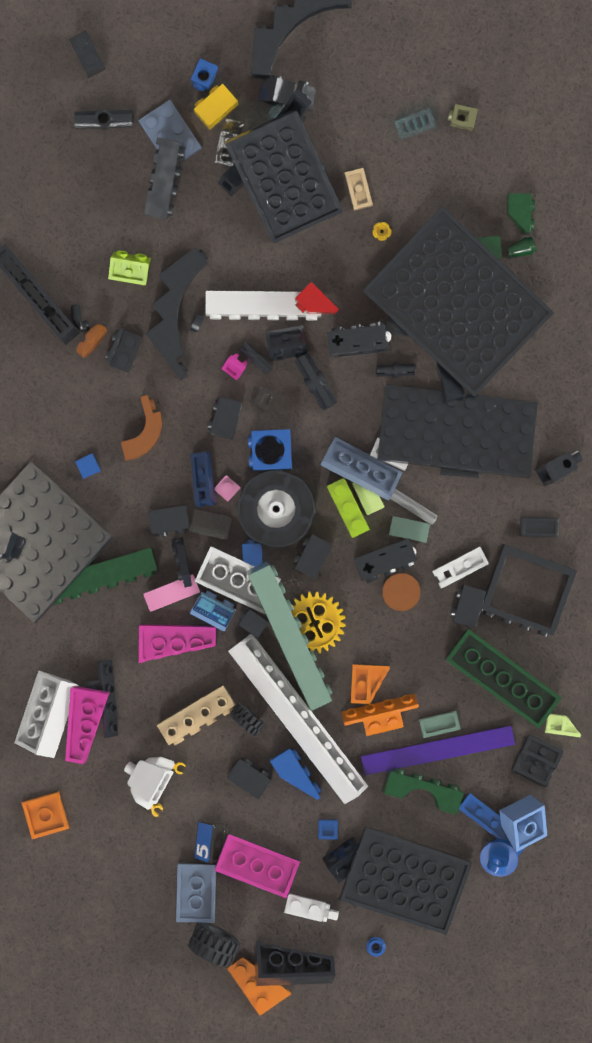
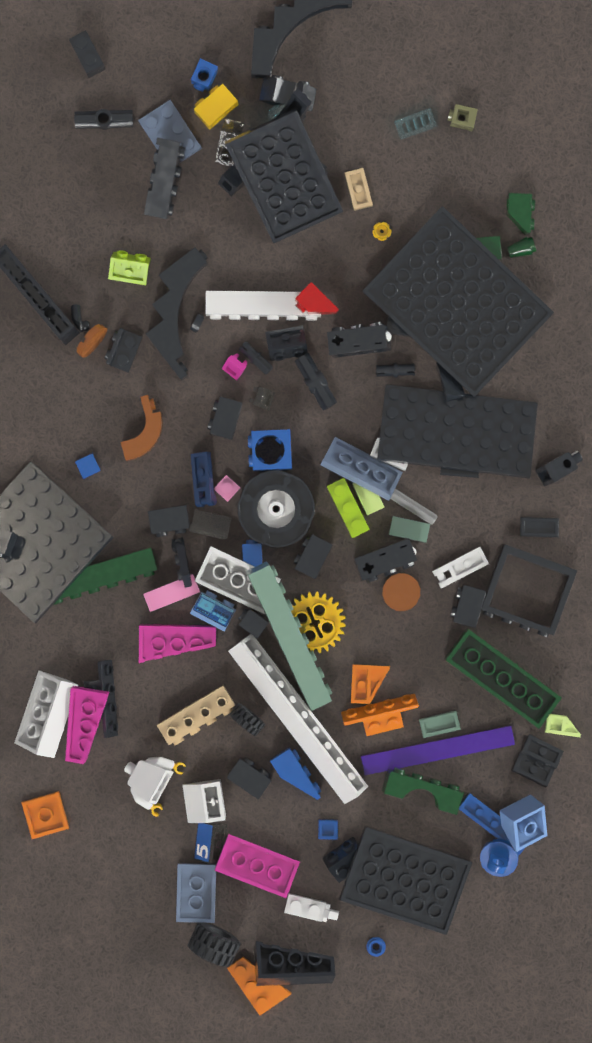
none -> white slope [183,779,226,823]

